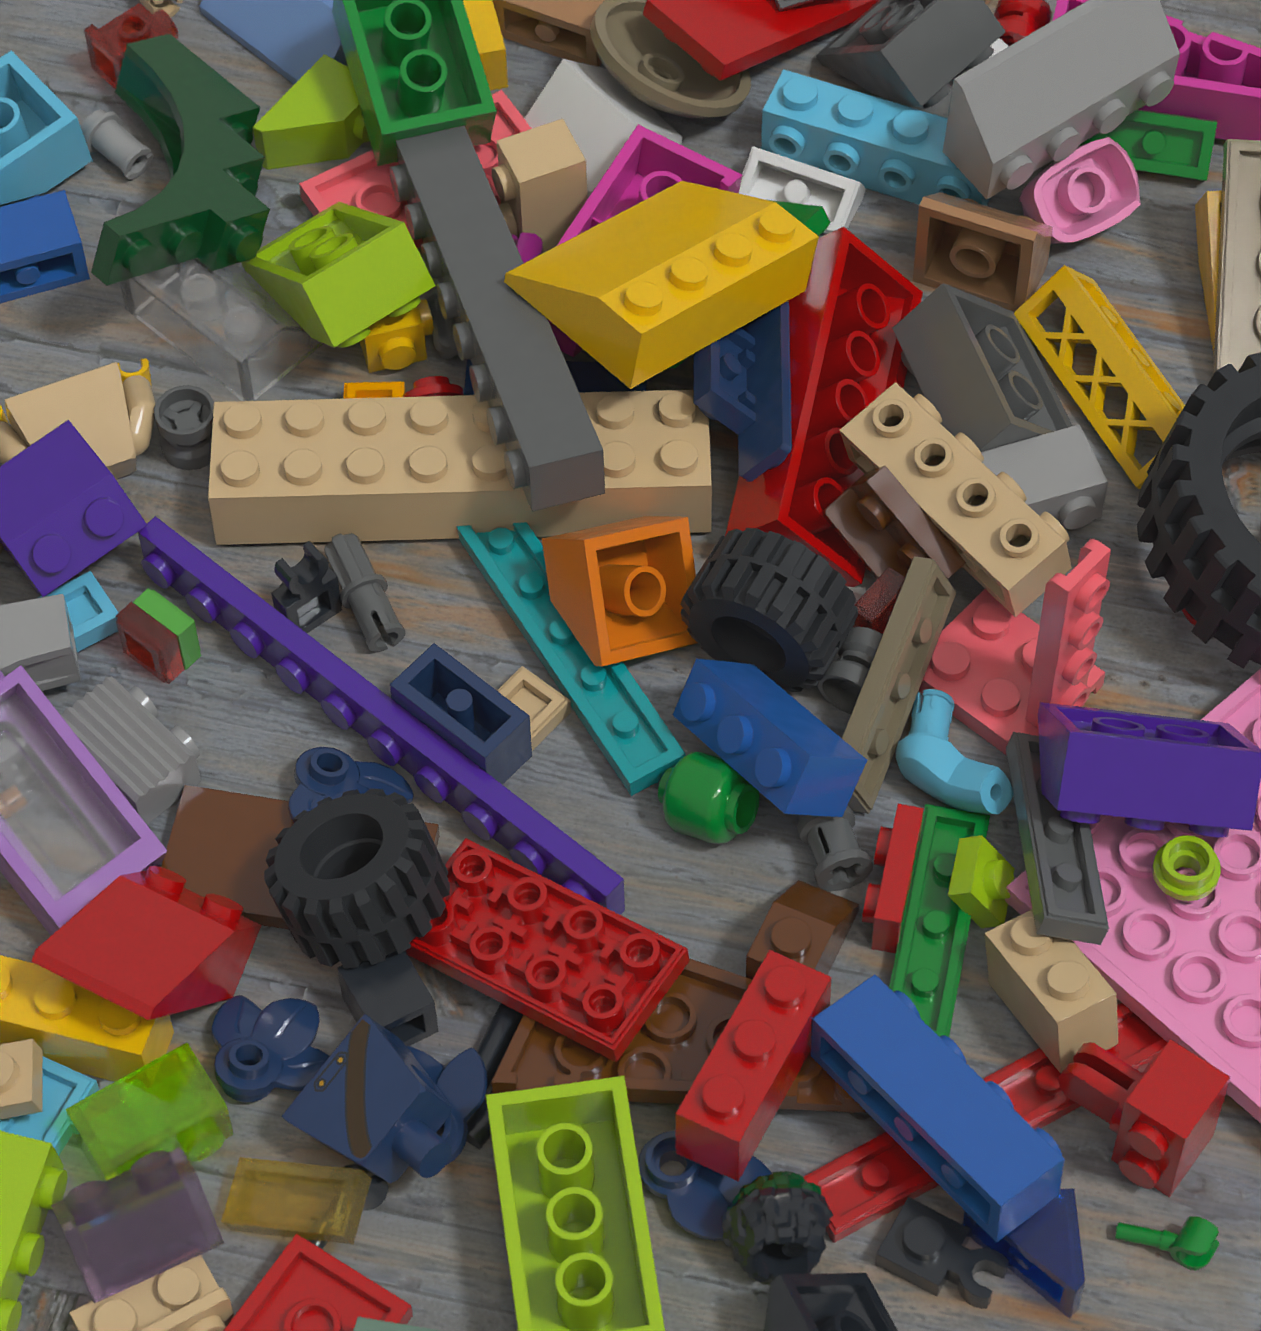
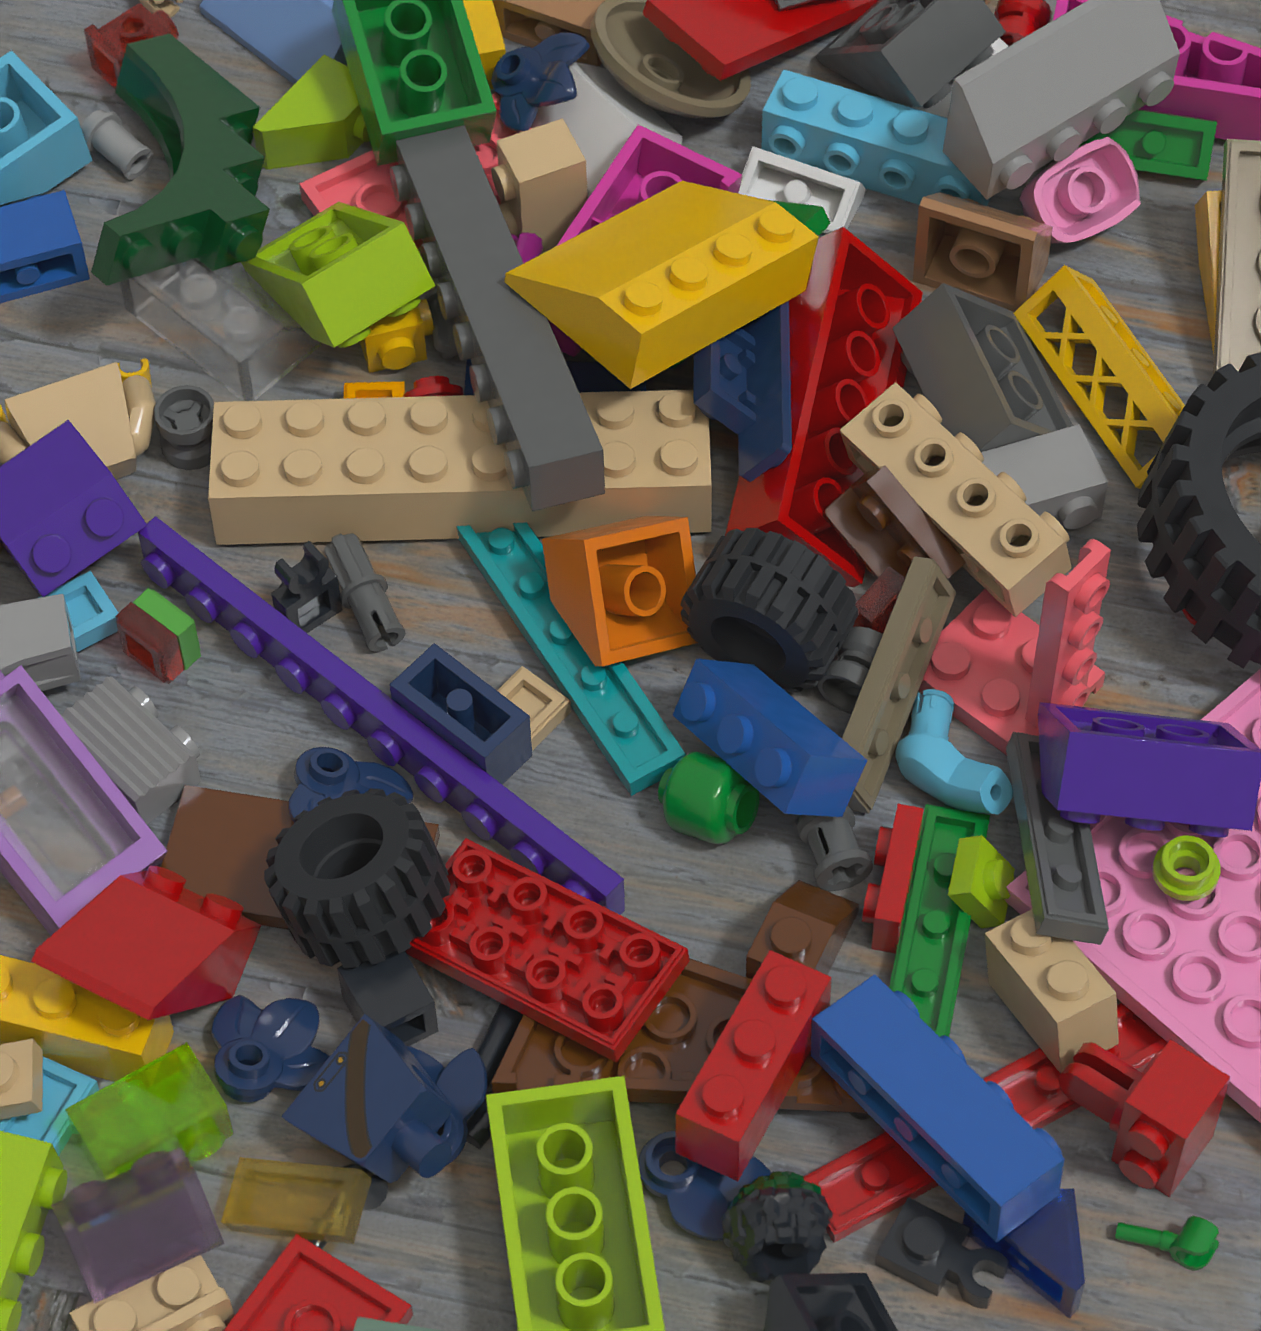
none -> dark blue plate [491,33,590,133]

